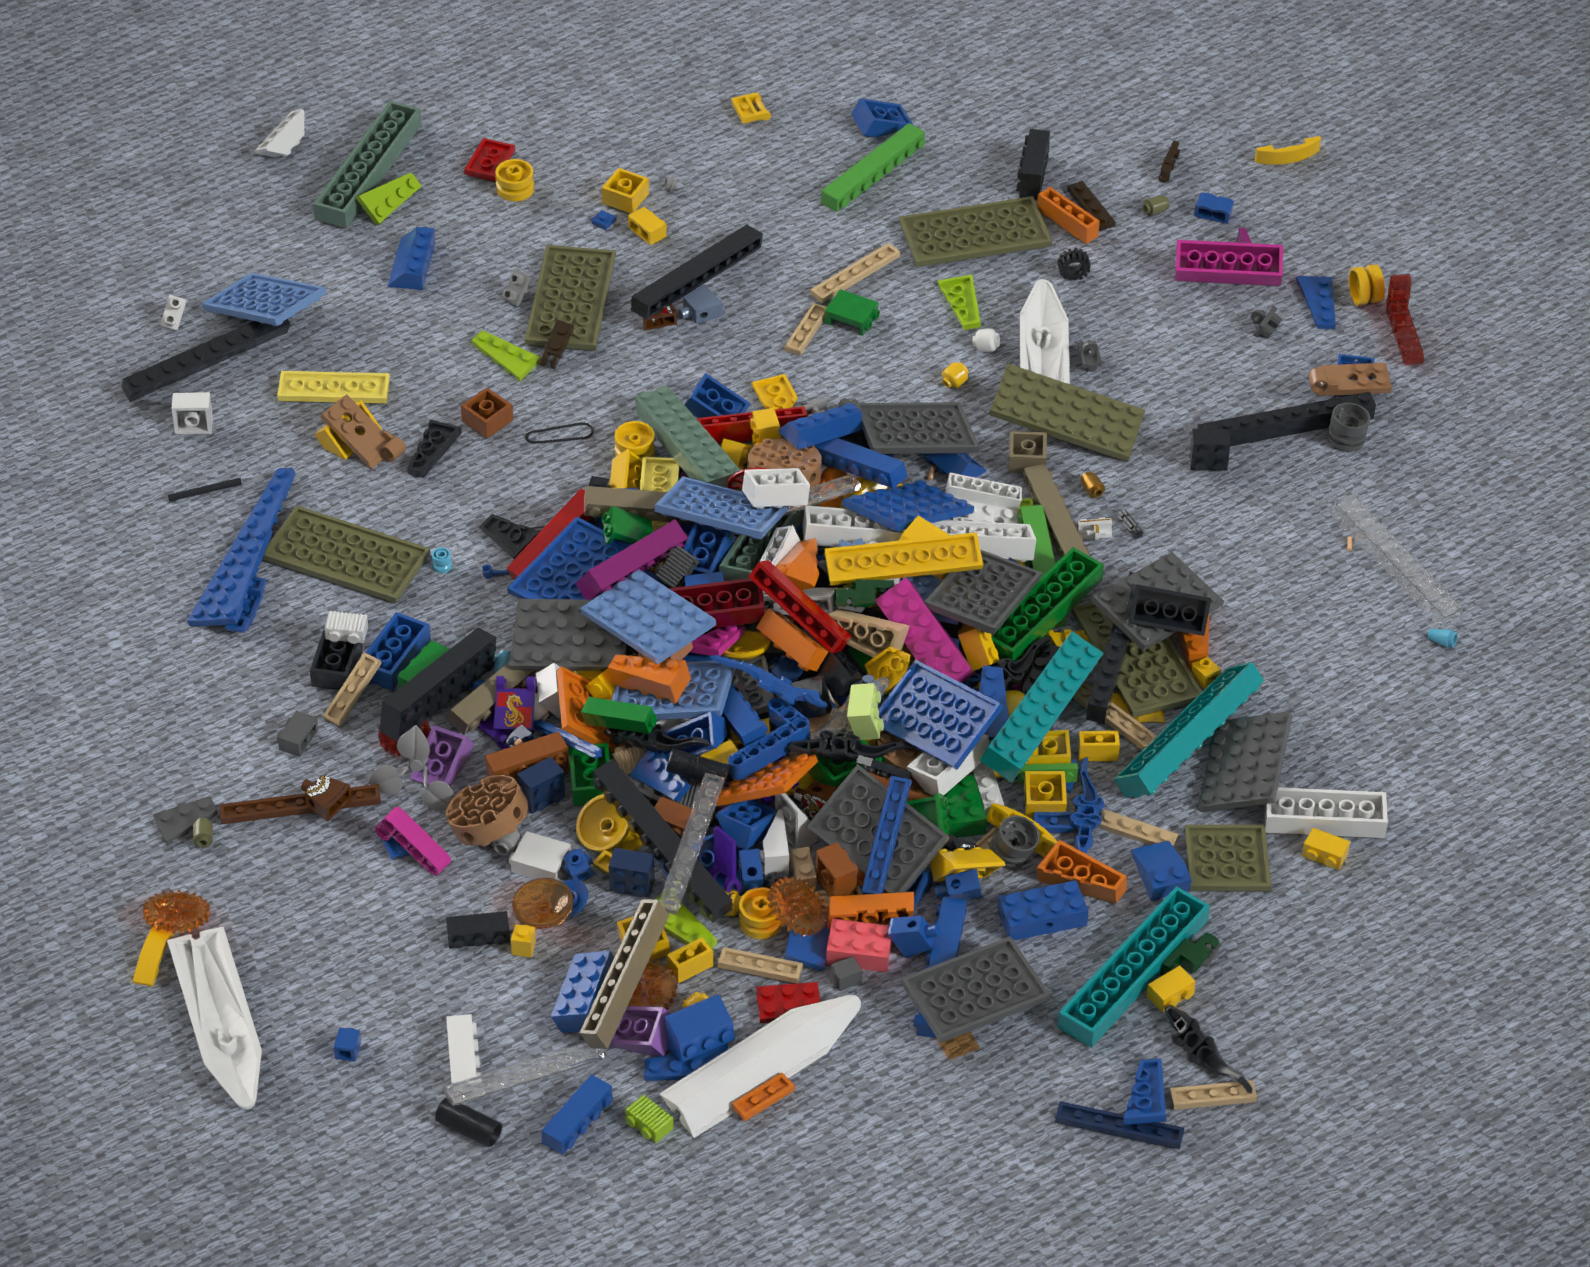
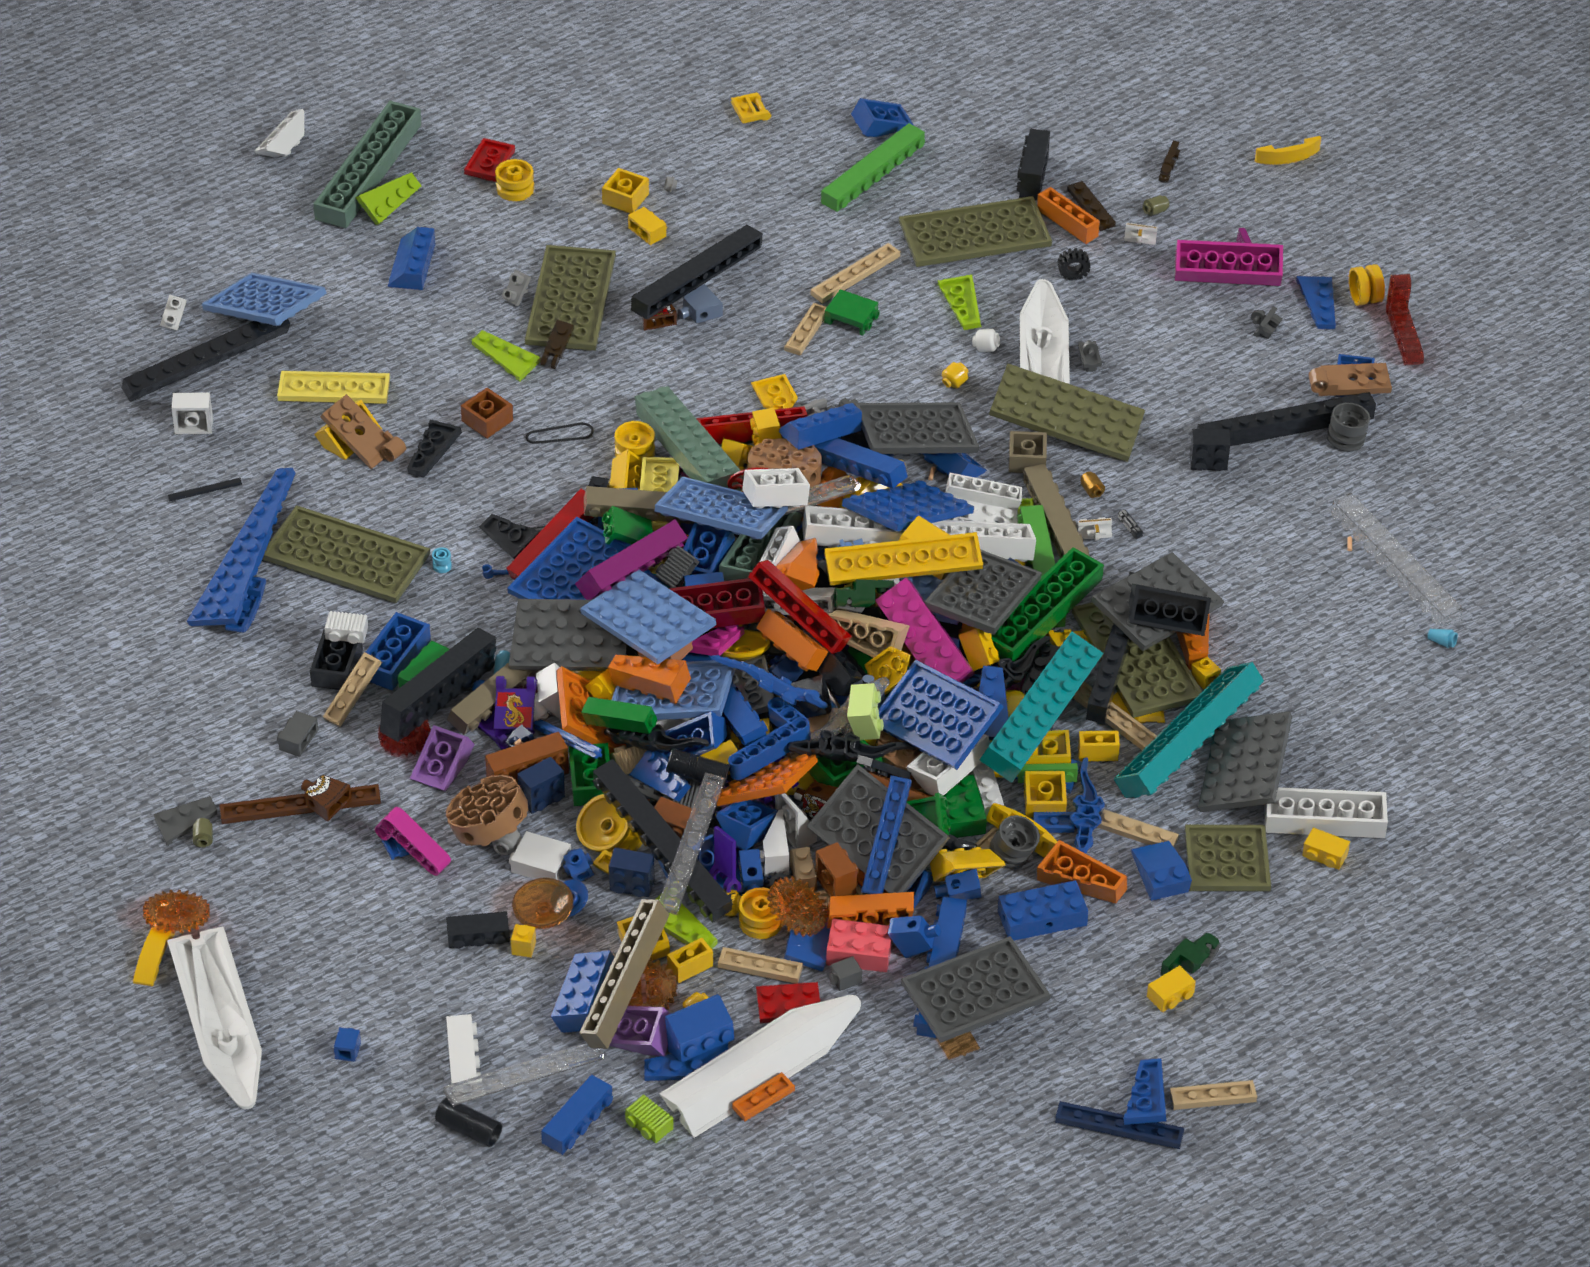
light grey plant [369,725,455,810] -> none
blue plate [592,210,616,230] -> none
blue slope [684,373,750,418] -> none
teal brick [1057,886,1210,1048] -> none
black animal [1165,1005,1253,1094] -> none
blue brick [1194,193,1234,224] -> none
none -> white hips [1124,223,1158,245]

